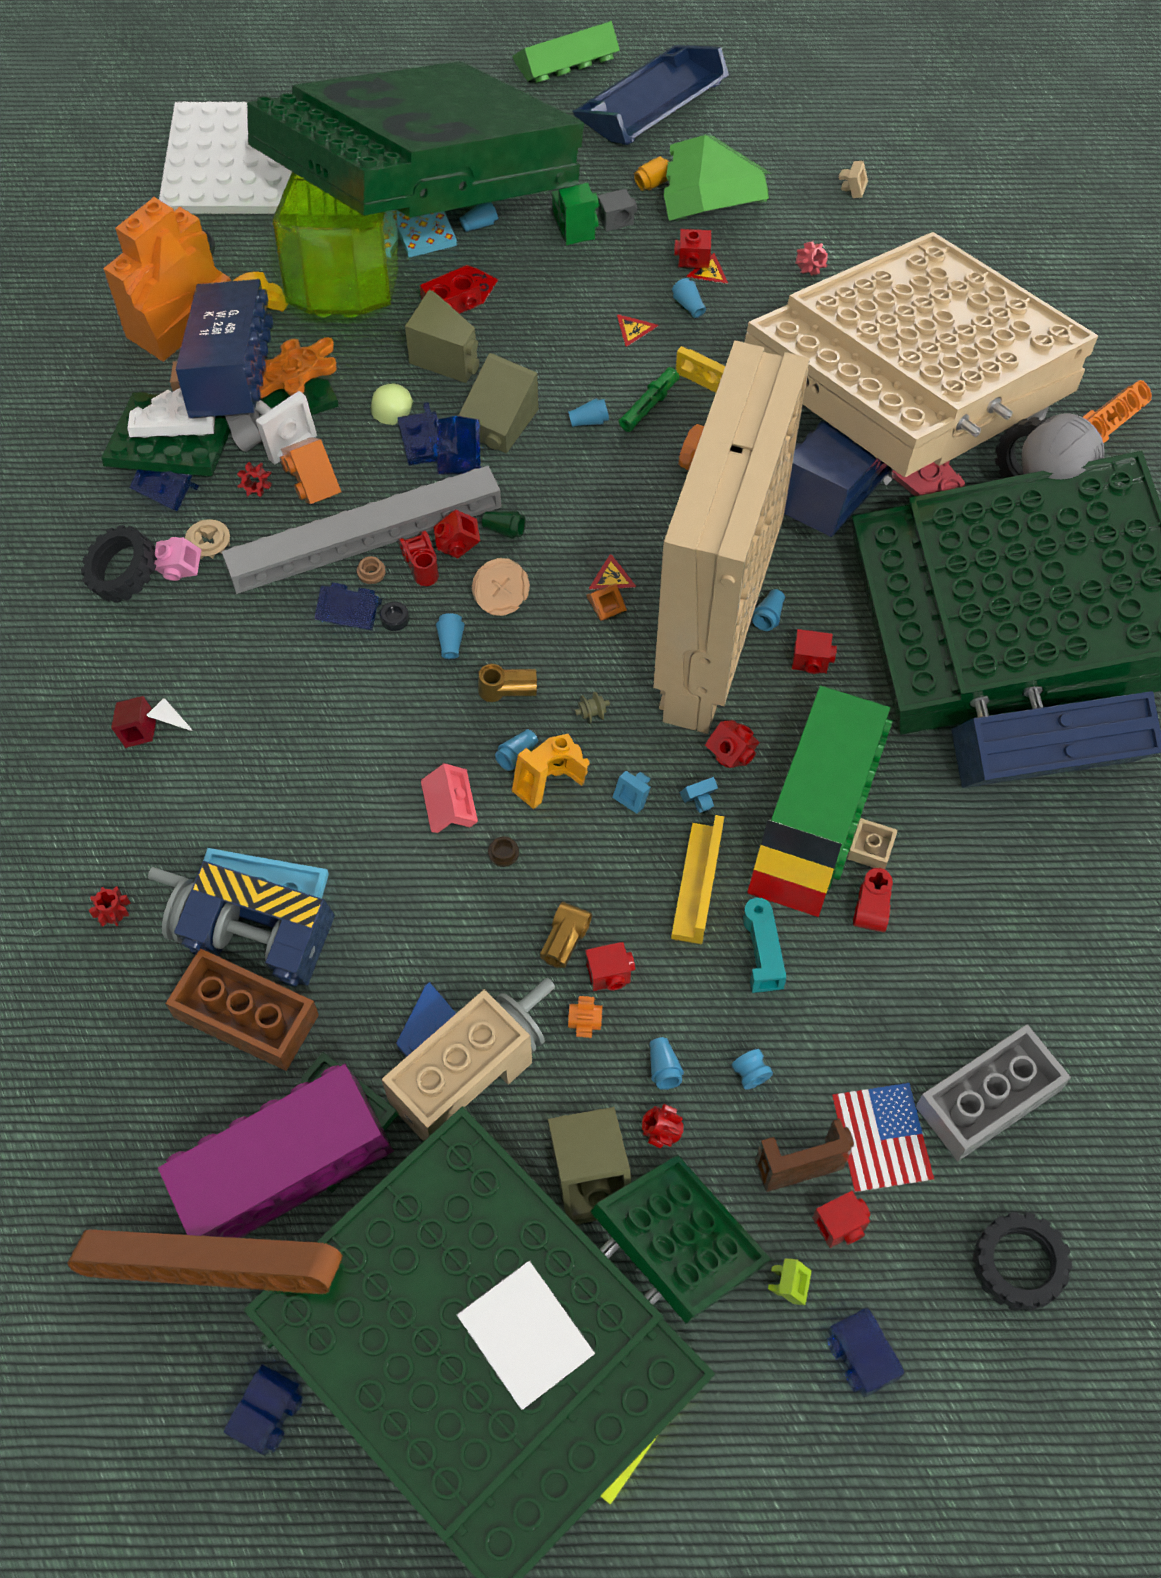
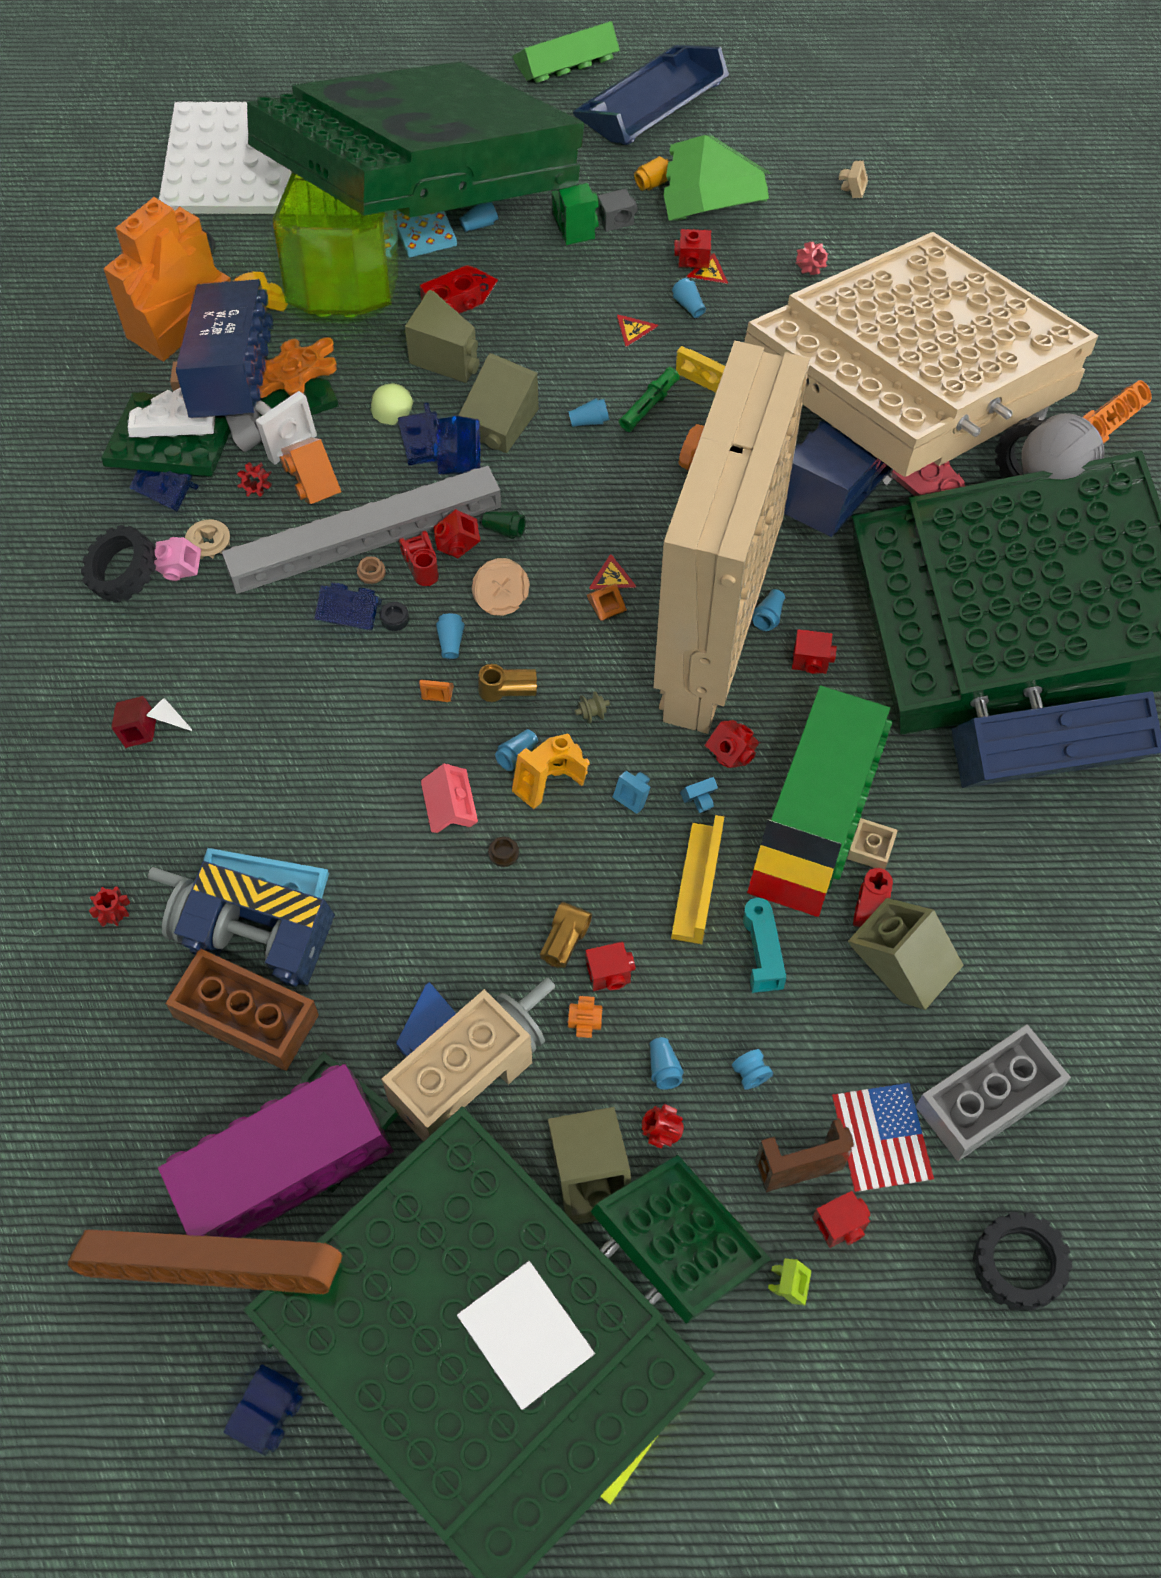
clear blue brick [826,1307,905,1398] -> none
none -> orange slope [419,680,454,702]
none -> olive slope [848,898,964,1010]

